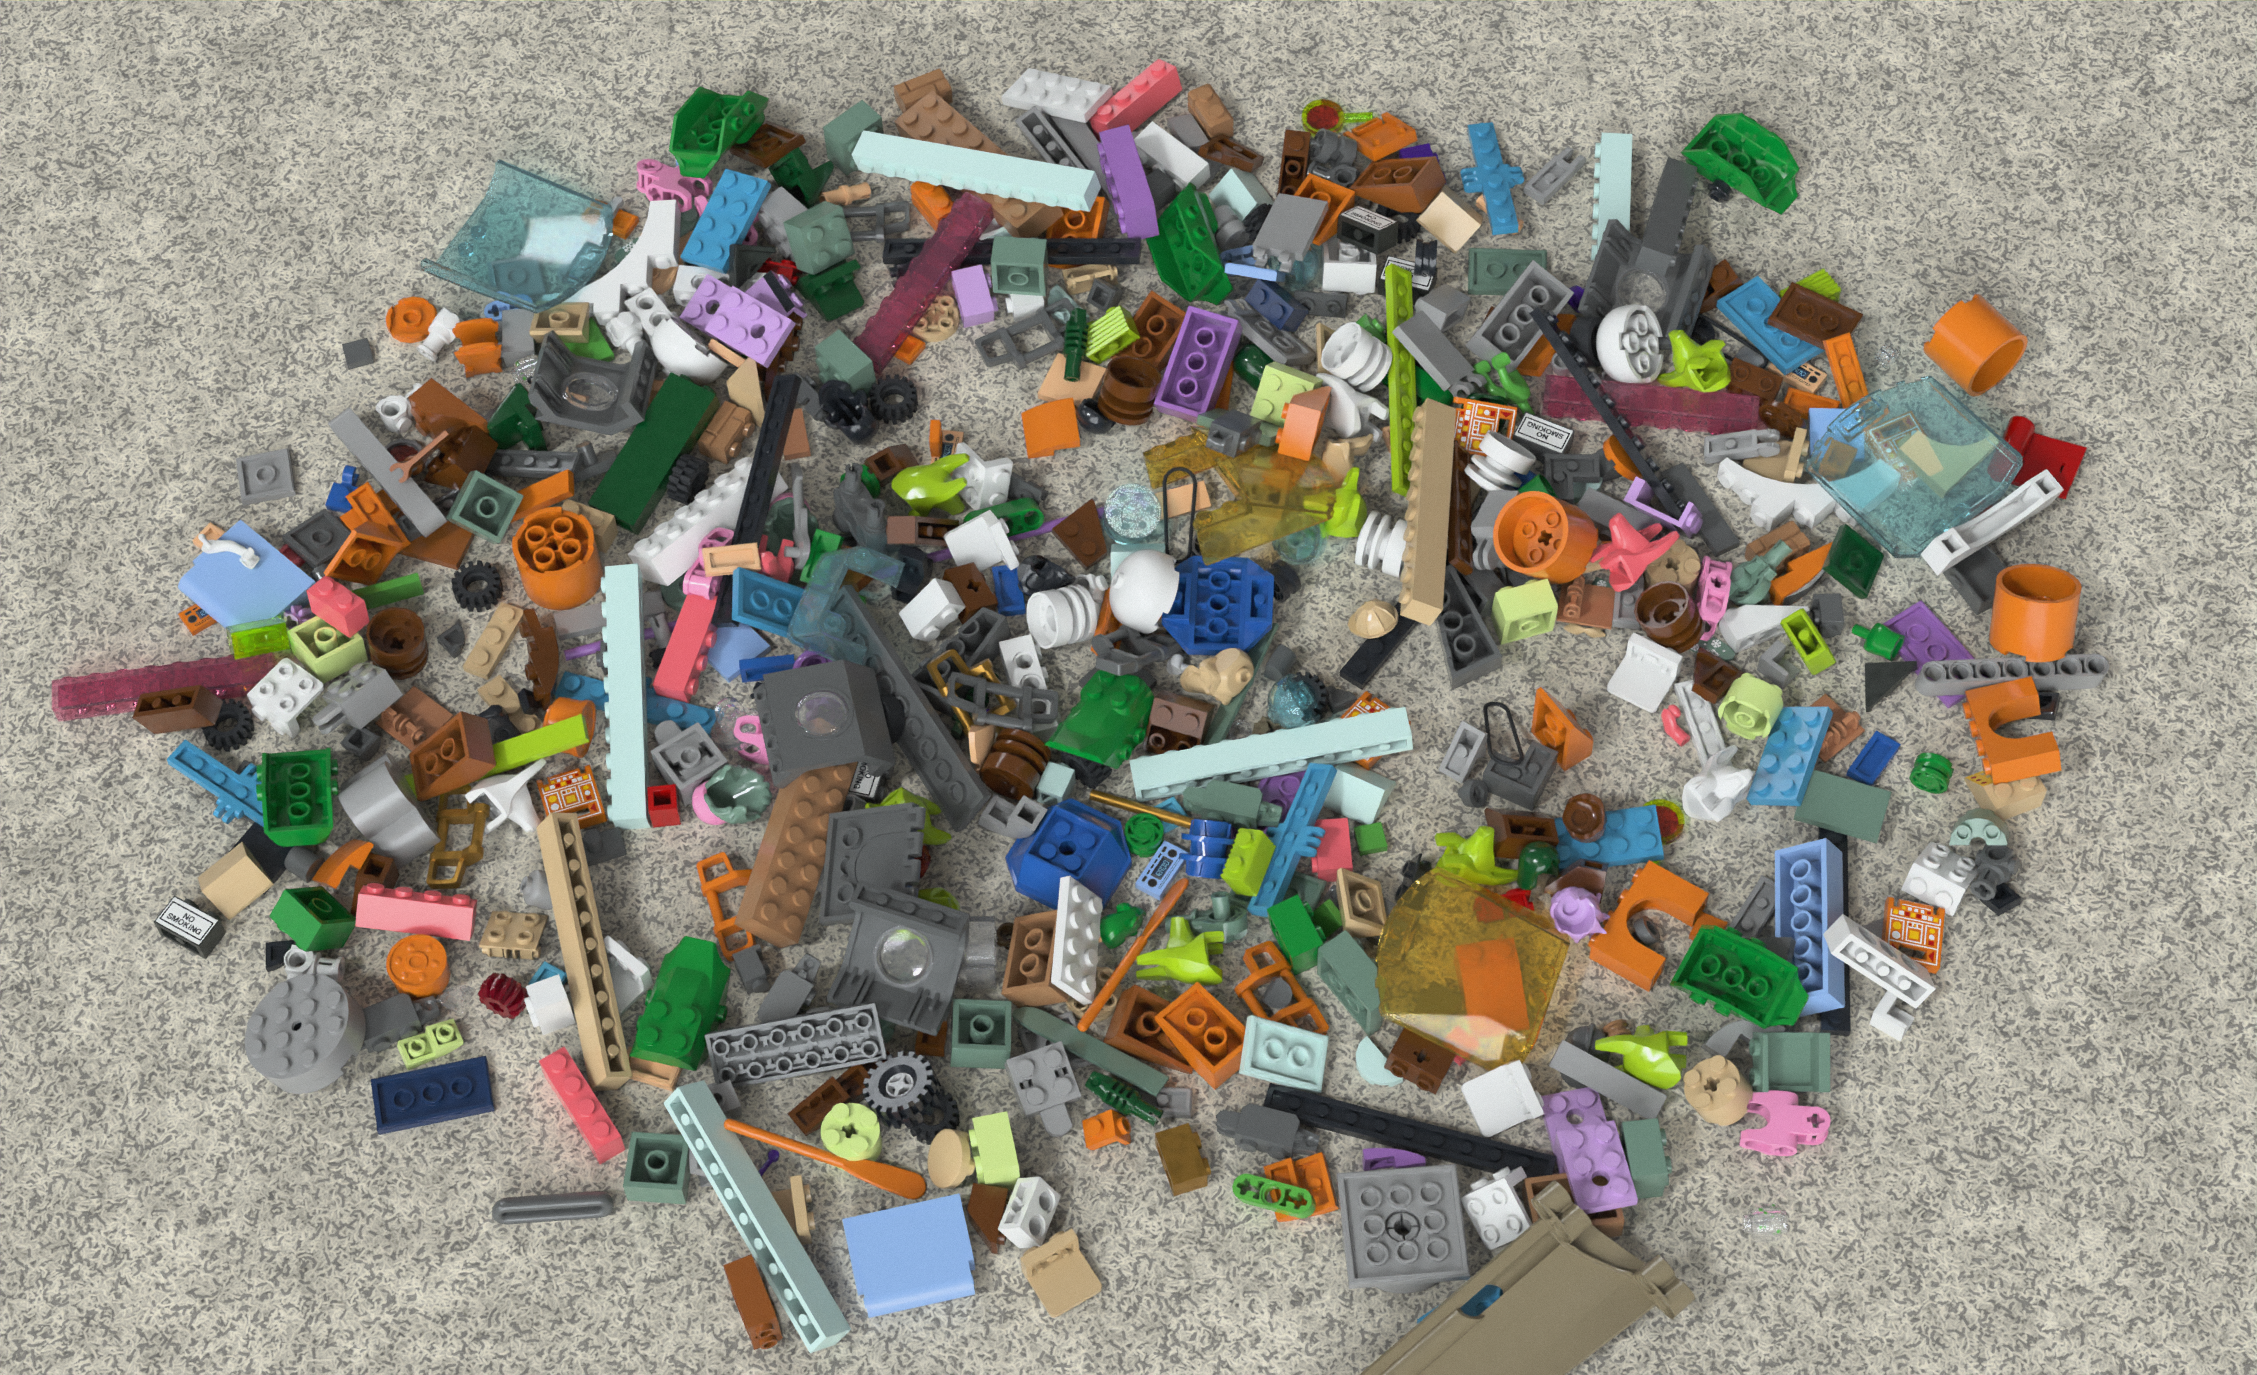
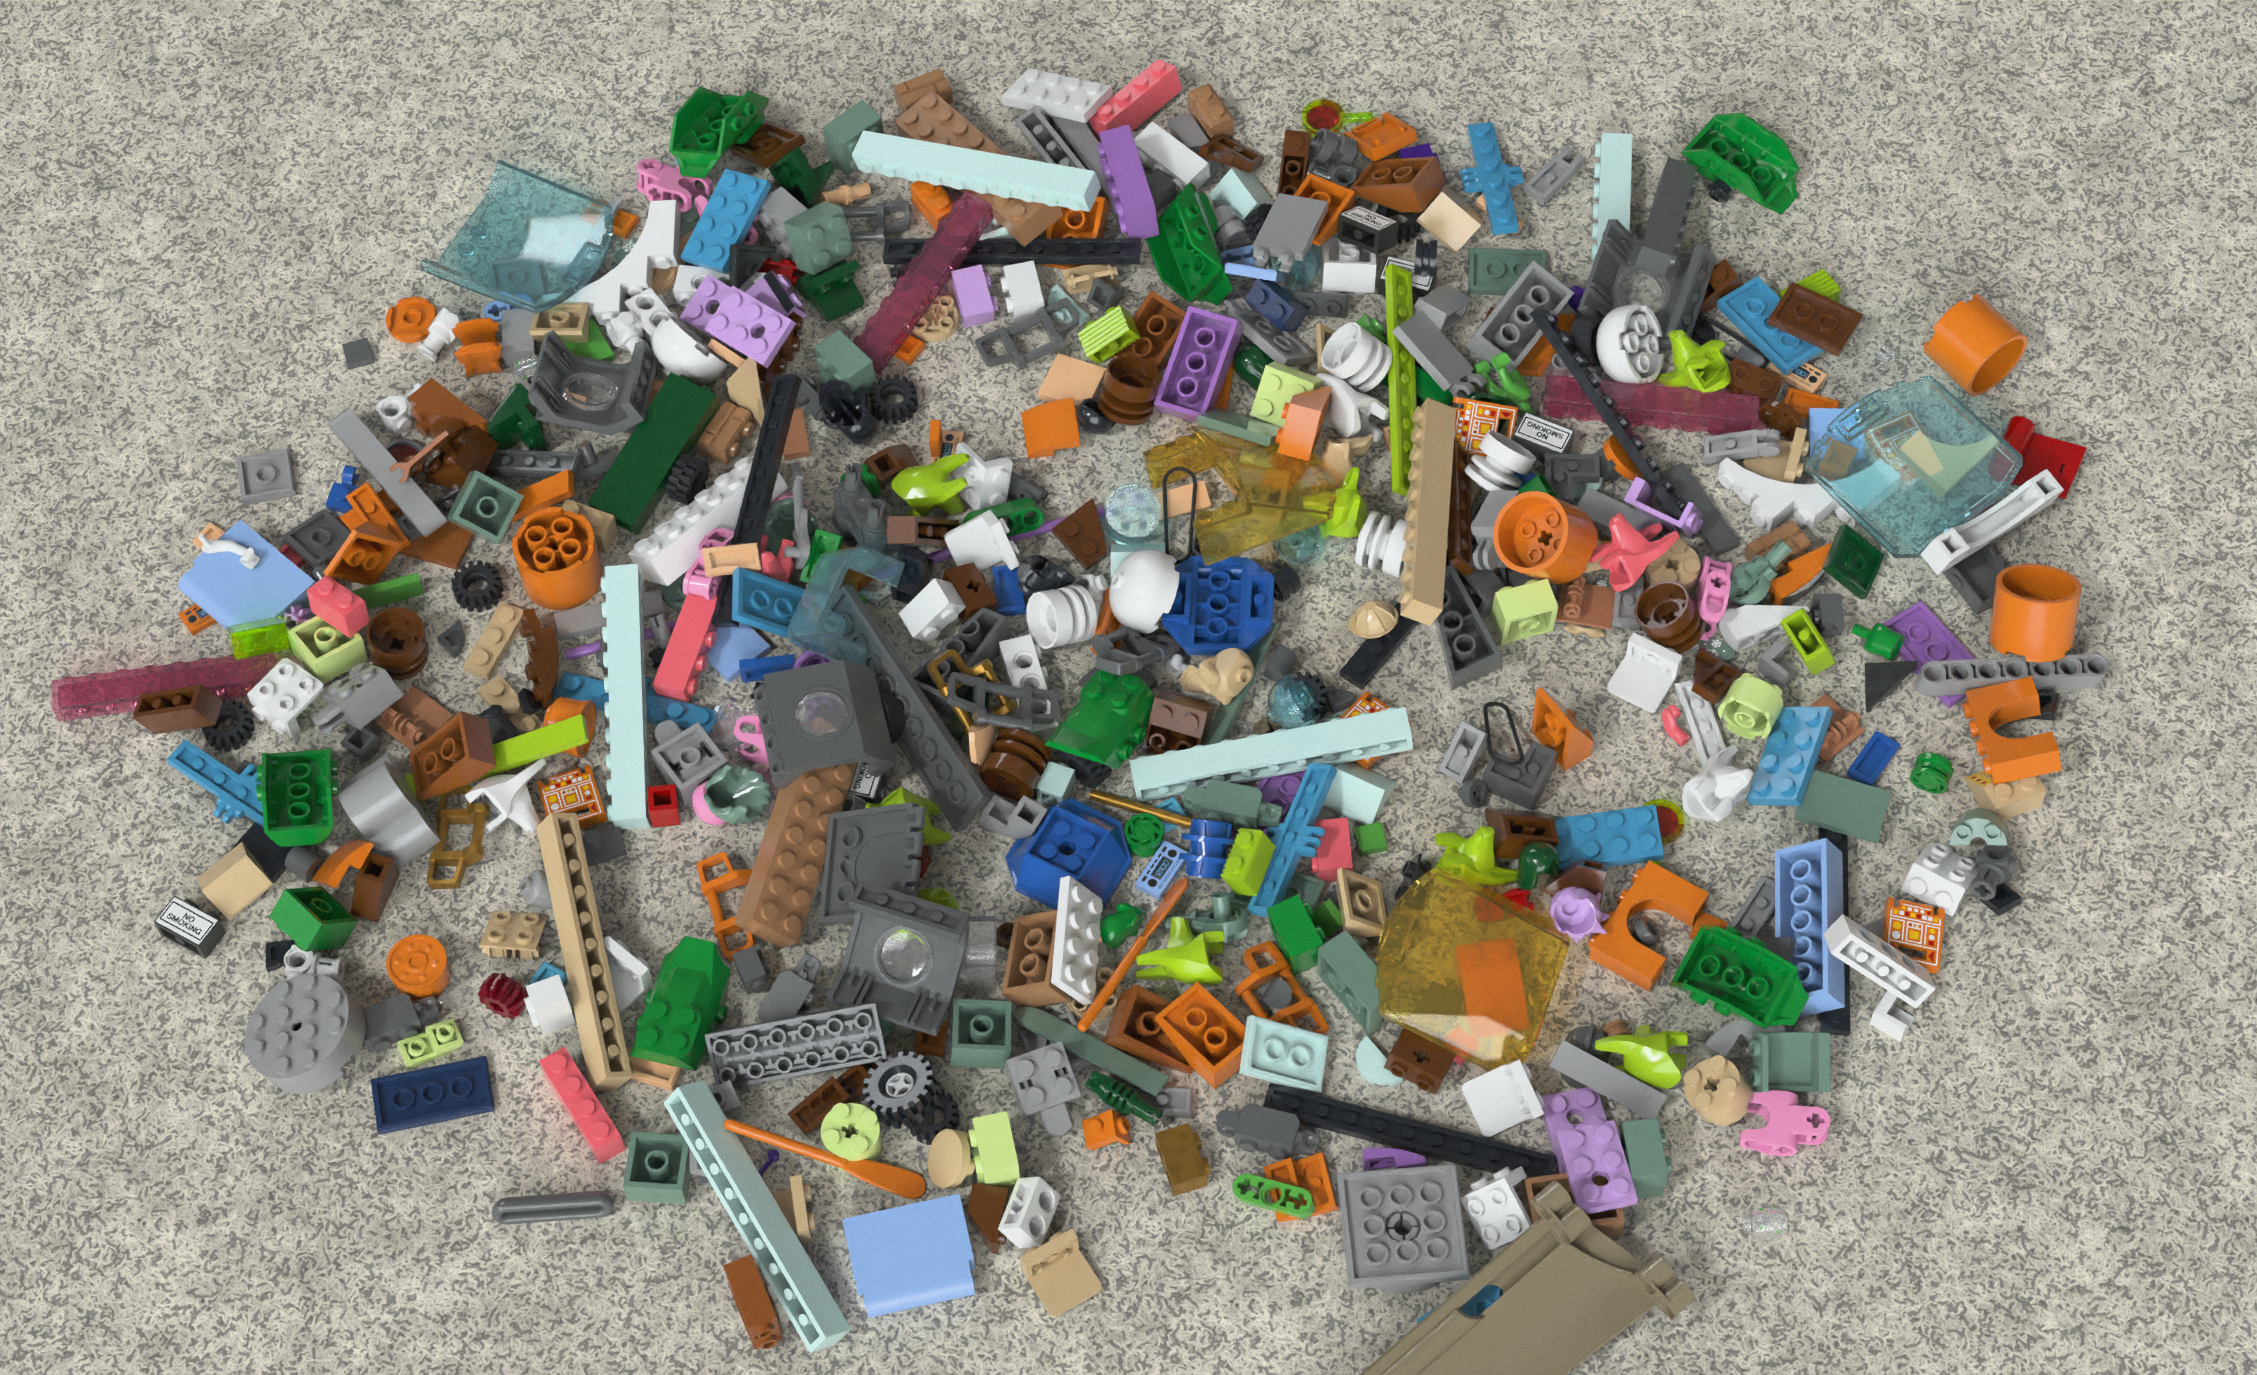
coral brick [355,883,477,941] -> none
sand green brick [991,236,1049,296] -> none
dark green hinge [1063,308,1089,382] -> none
dark grey brick [1205,409,1262,458] -> none
reddish brown hair [1562,793,1607,843] -> none
orange tile [1823,332,1873,412] -> none

